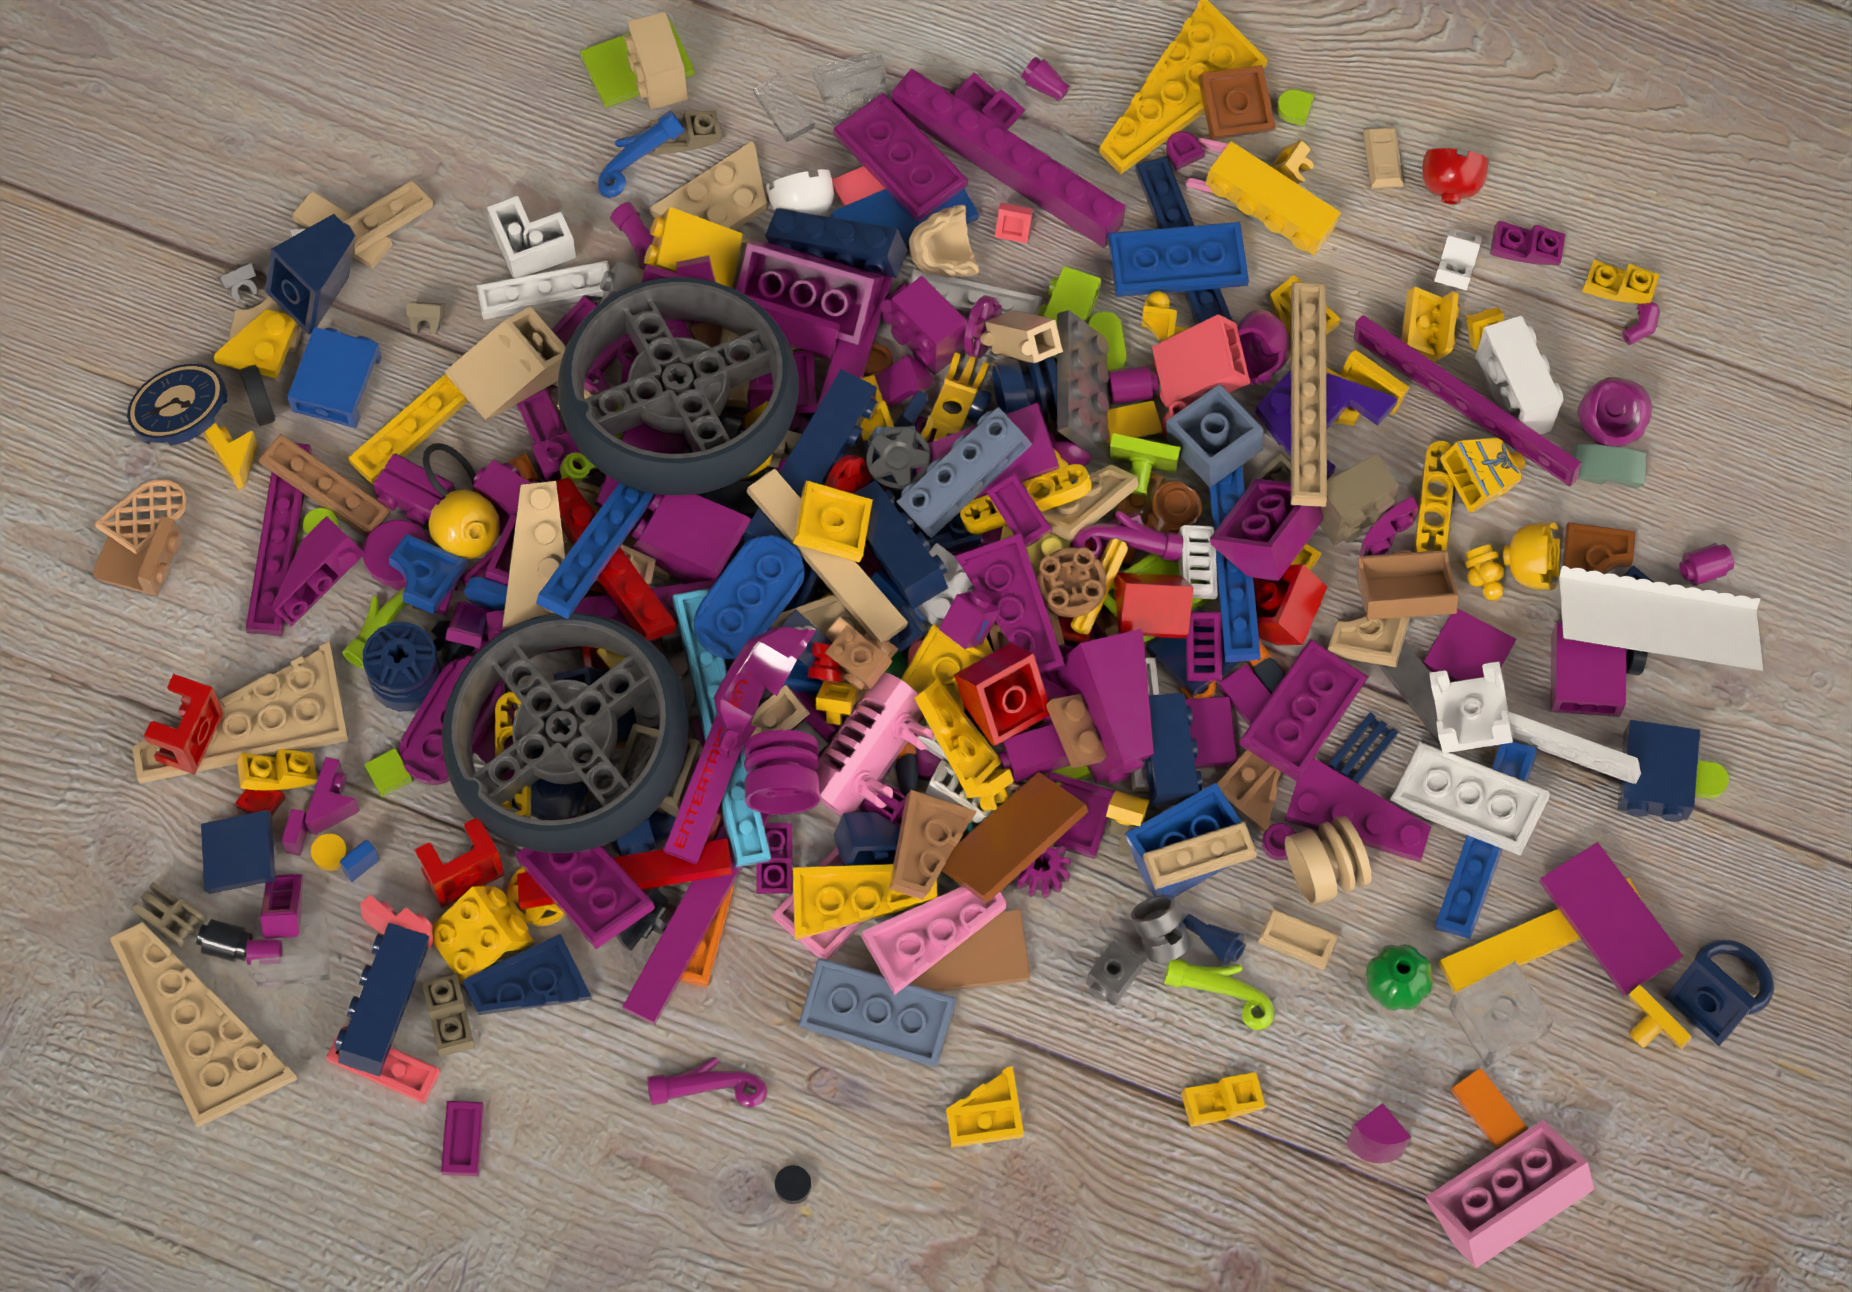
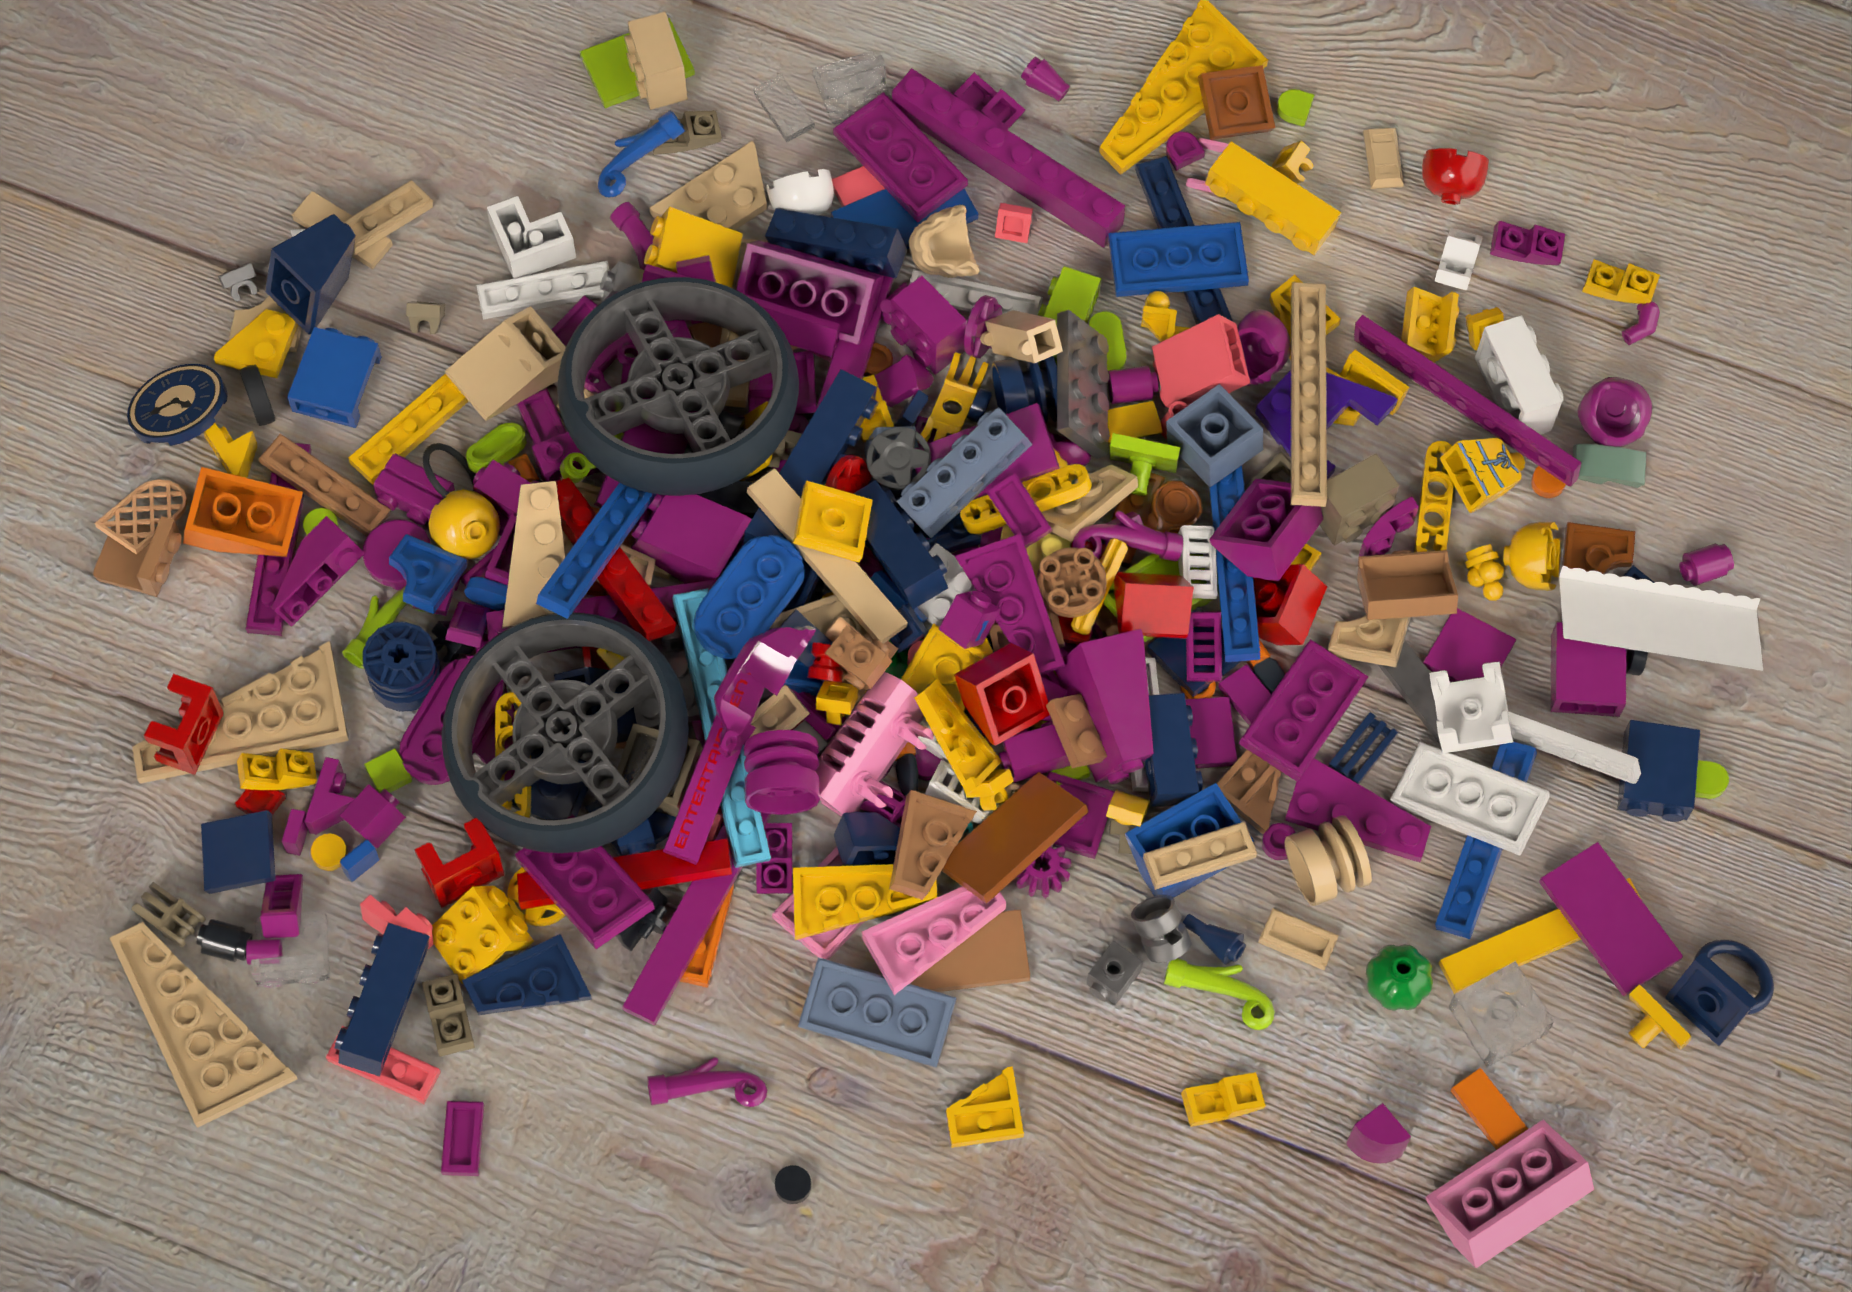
none -> orange slope [183,467,303,557]
none -> magenta brick [340,784,406,849]
none -> lime tile [466,423,527,473]
none -> orange tile [1531,466,1566,498]

